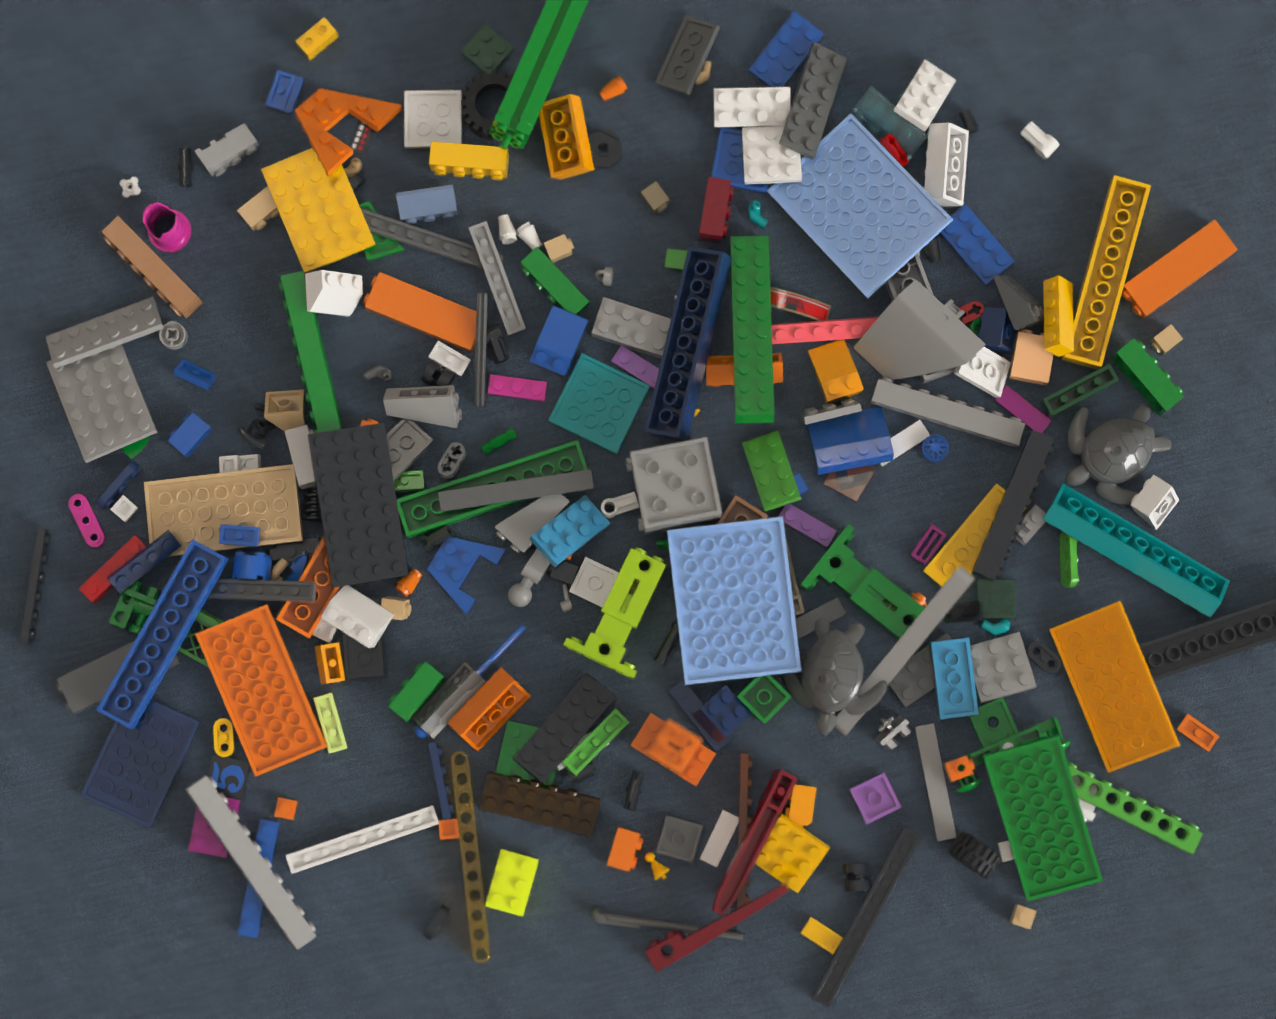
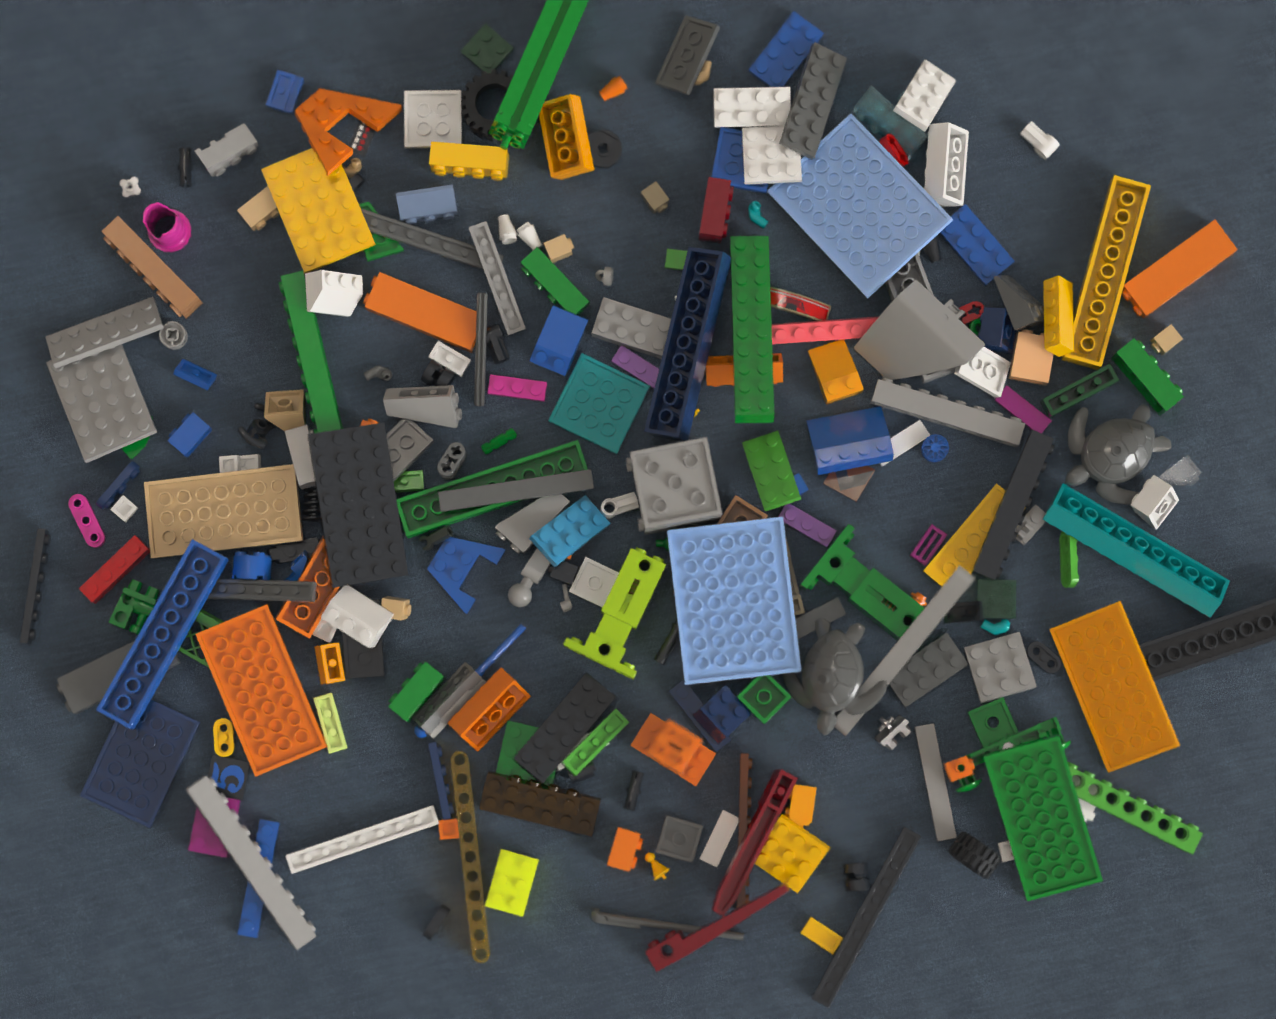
dark blue plate [107,530,181,593] -> none
blue plate [219,524,260,547] -> none
tan arm [271,558,289,581] -> none
orange plate [274,797,298,820] -> none
yellow brick [295,17,339,60] -> none
orange cone [395,568,422,597] -> none
light grey plate [800,398,862,424] -> none
medium lavender plate [849,773,902,824] -> none
dark azure plate [930,637,979,719] -> none
black pin [959,109,979,134] -> none
tan brick [1009,904,1036,929] -> none
orange plate [1175,714,1219,752] -> none
none -> clear slope [1158,455,1202,487]

